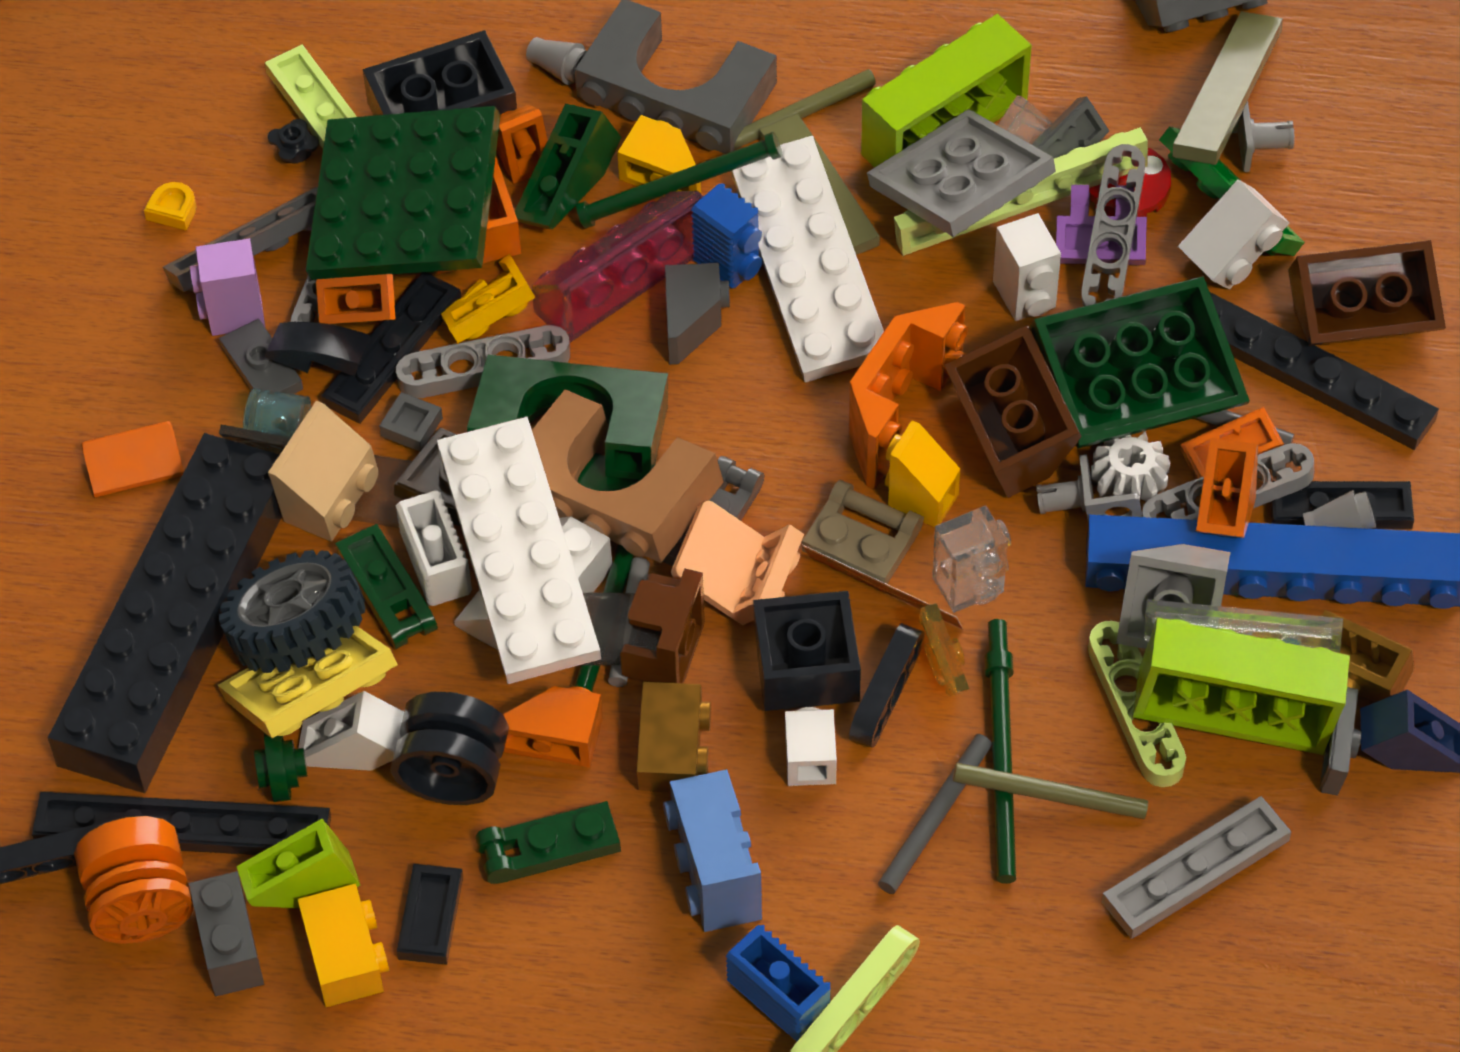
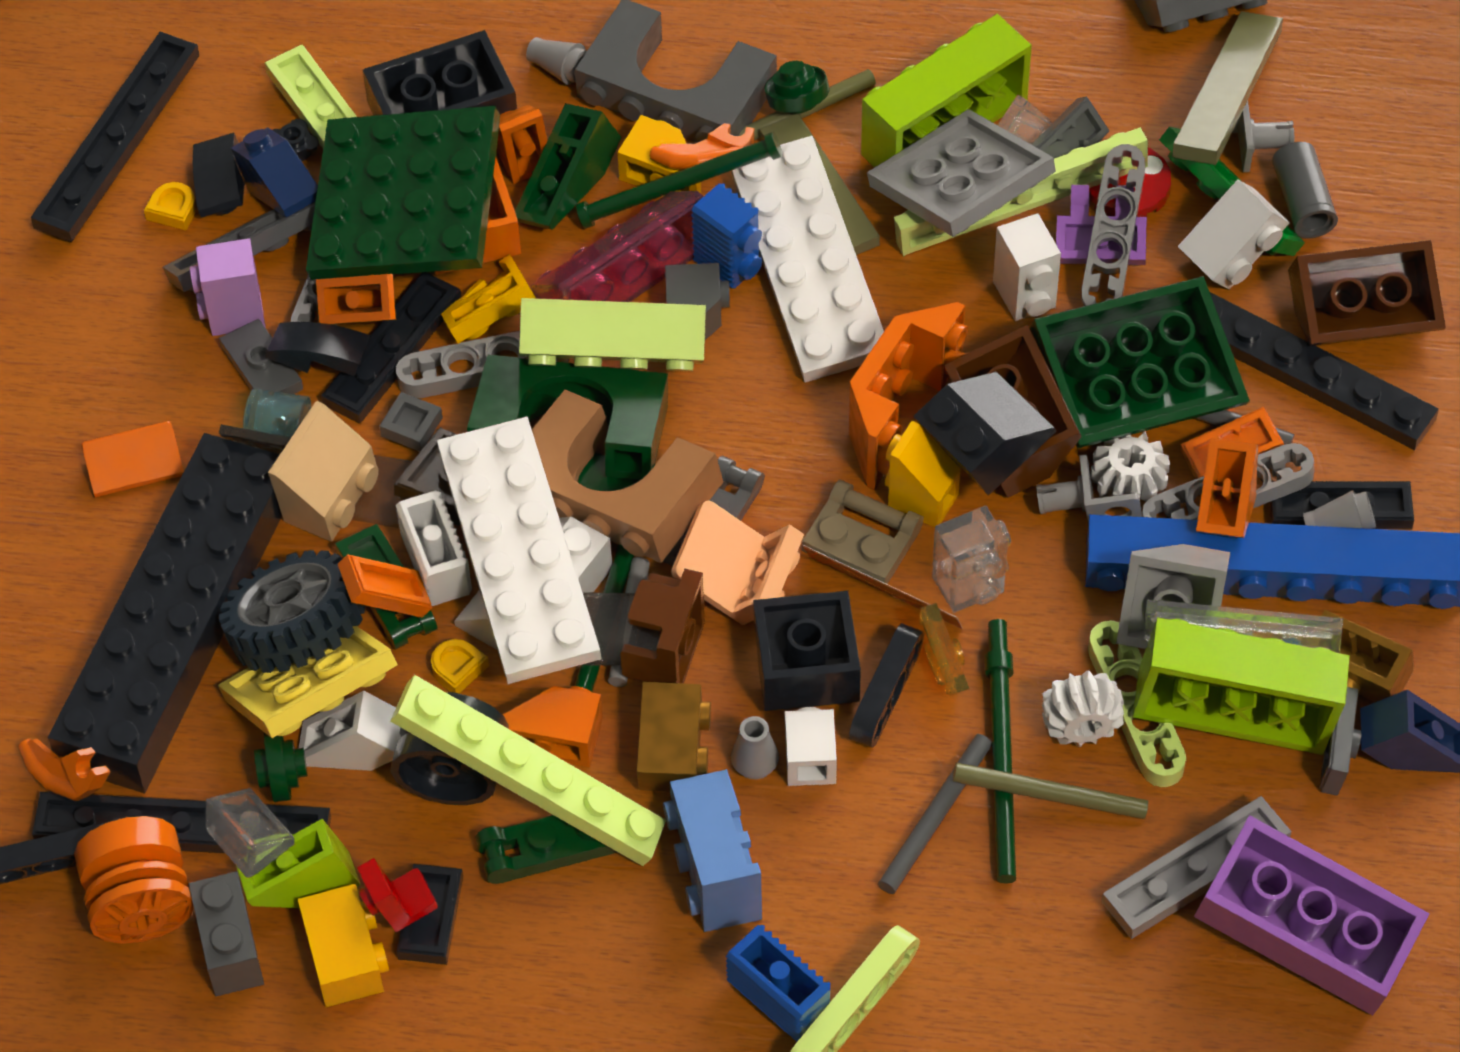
none -> orange piece [18,738,111,801]
none -> black plate [31,31,200,242]
none -> black slope [193,133,245,218]
none -> clear slope [205,788,295,878]
none -> dark blue slope [231,127,318,218]
none -> orange tile [337,554,432,618]
none -> red bracket [357,858,438,932]
none -> yellowish green plate [390,675,666,866]
none -> yellow tile [431,639,489,694]
none -> yellowish green brick [519,298,706,371]
none -> orange piece [650,123,755,170]
none -> light grey cone [731,716,779,780]
none -> dark green plate [764,60,830,114]
none -> black slope [913,372,1057,496]
none -> white gear [1042,670,1124,747]
none -> medium lavender brick [1194,815,1429,1016]
none -> dark grey pin [1272,142,1338,238]

